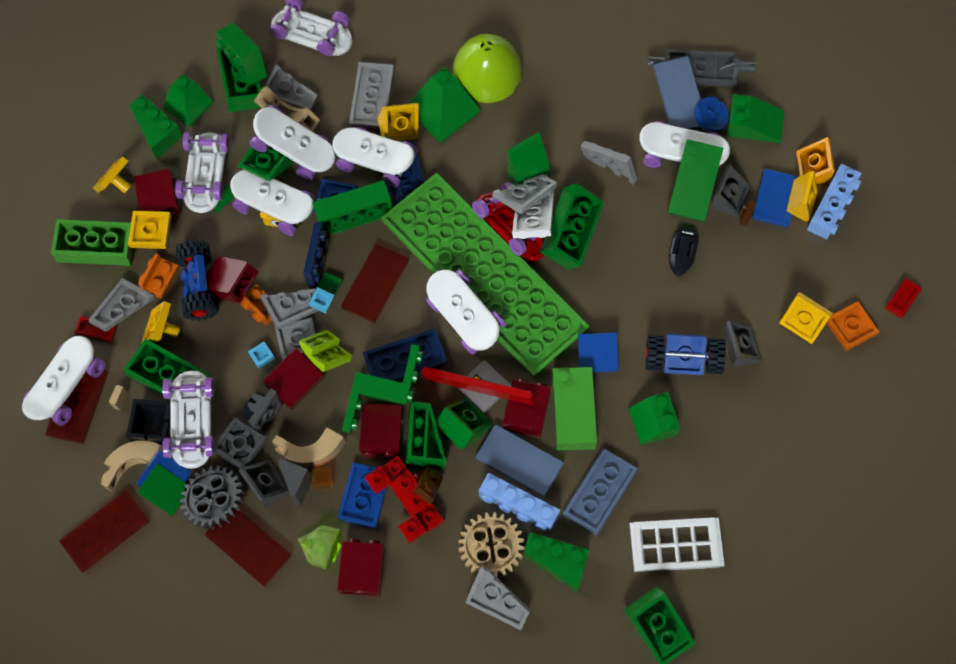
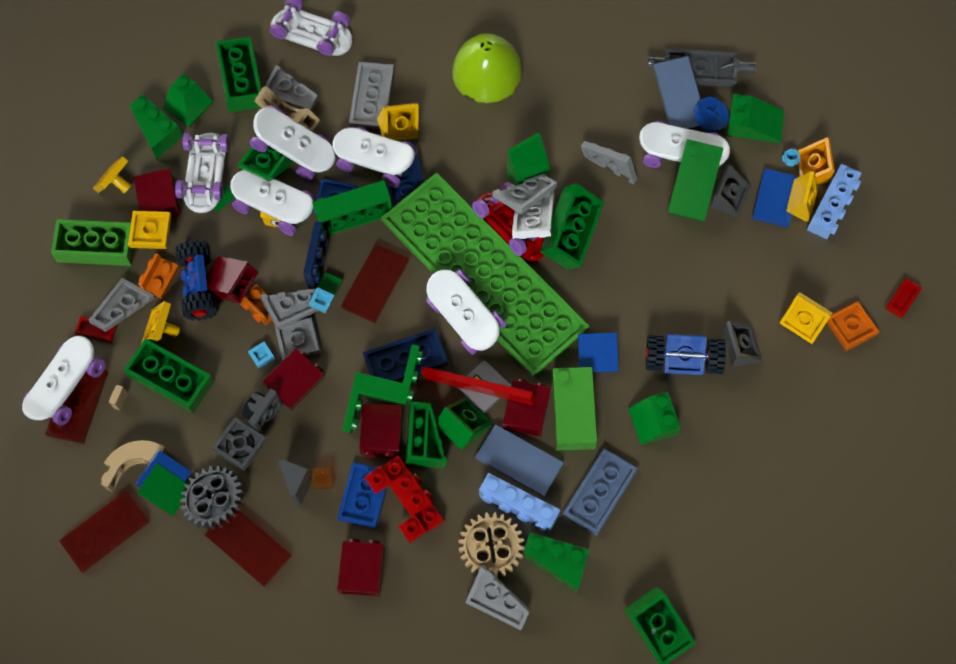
black piece [126,399,171,446] -> none
white piece [162,371,215,469] -> none
green wedge [215,23,267,86] -> none
dark grey slope [239,459,289,509] -> none
tan arch [272,428,346,468] -> none
clear neon green plate [297,525,342,570] -> none
lime slope [299,330,352,372] -> none
green slope [409,67,481,144] -> none
reddish brown plate [414,465,443,504] -> none
white piece [629,518,724,572] -> none
black piece [668,227,699,276] -> none
reddish brown plate [739,200,757,226] -> none
none -> medium azure plate [782,149,800,166]

